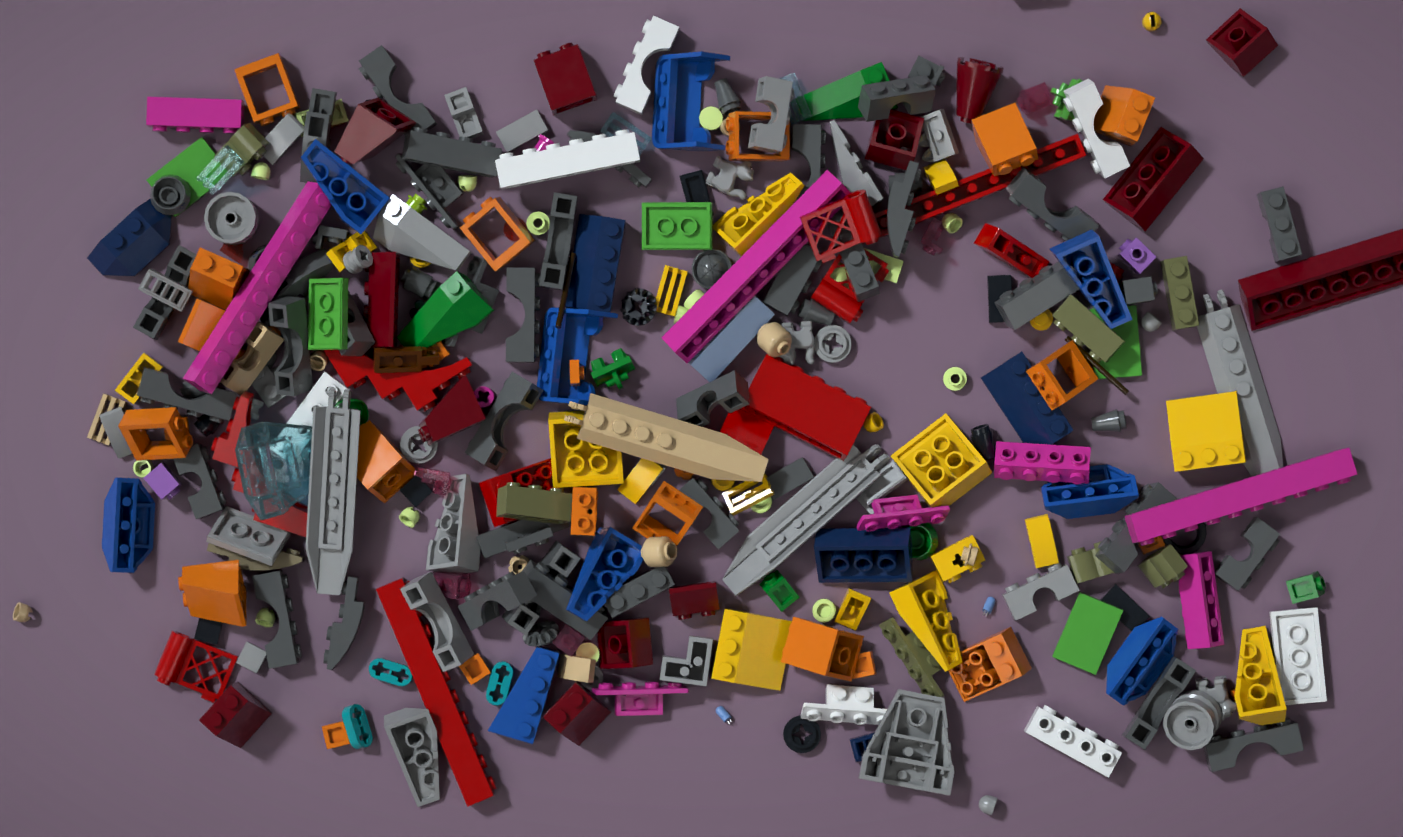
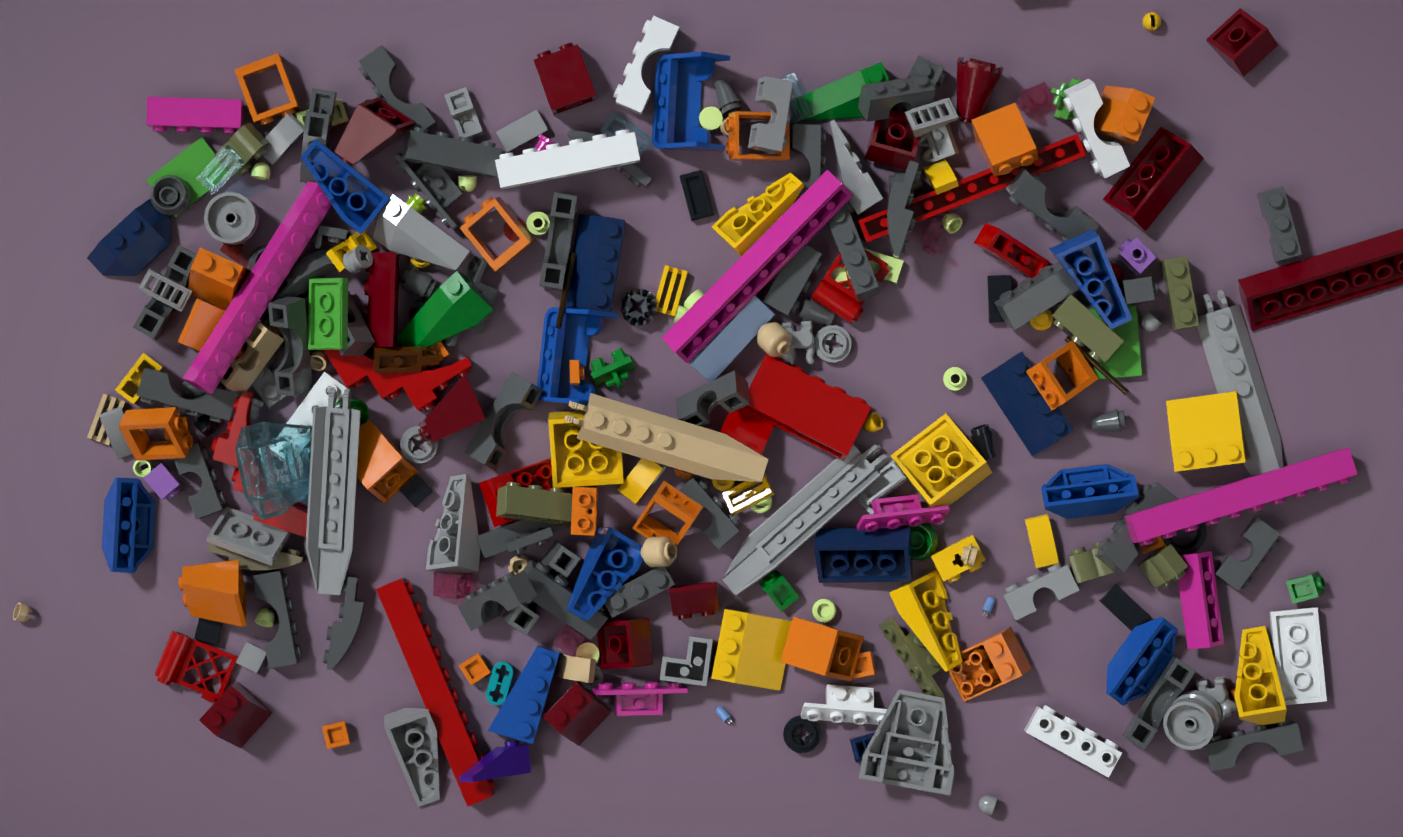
teal beam [342,704,373,749] -> none
teal beam [369,658,413,686] -> none
yellowish green hinge [399,507,420,528] -> none
light grey arch [400,572,474,672] -> none
clear pink bracket [414,466,451,496] -> none
dark pink bush [474,386,495,408] -> none
dark grey arch [506,267,540,363] -> none
dark grey gear [522,620,560,646] -> none
bright green tile [642,202,713,250] -> none
dark grey hat [691,249,732,289] -> none
light grey animal [706,156,754,200] -> none
dark grey tile [767,457,814,500] -> none
red piece [800,189,882,263] -> none
yellow slope [834,588,871,631] -> none
dark pink brick [994,441,1091,484] -> none
bright green tile [1052,591,1123,675] -> none
none -> dark purple slope [459,740,531,782]
none -> light grey slope [905,98,959,138]

